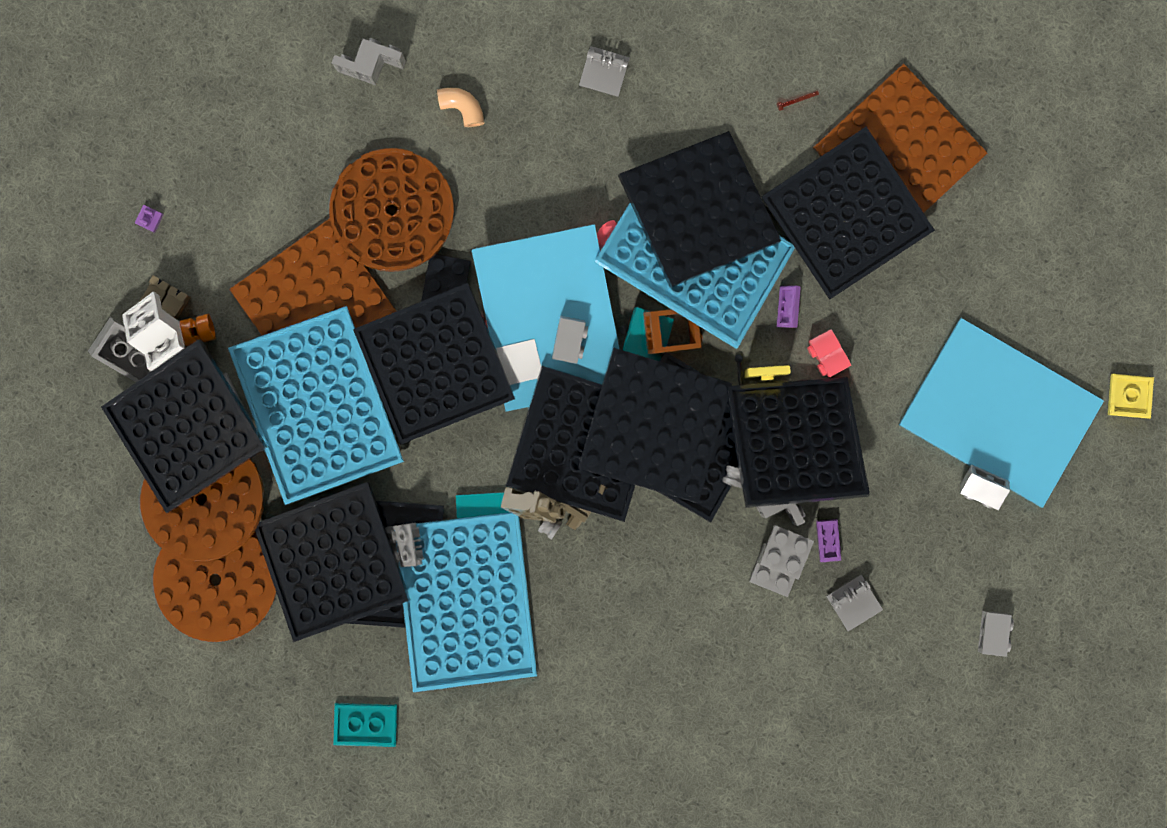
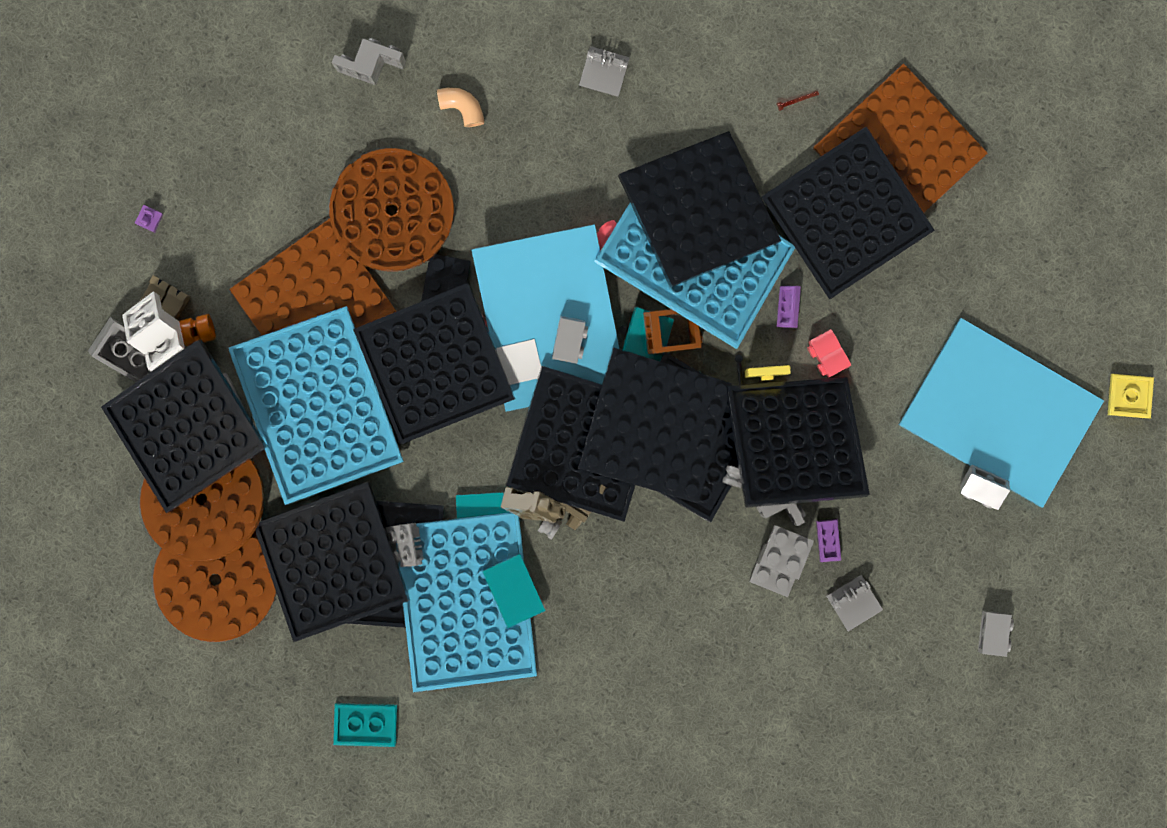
none -> teal tile [482,554,545,628]

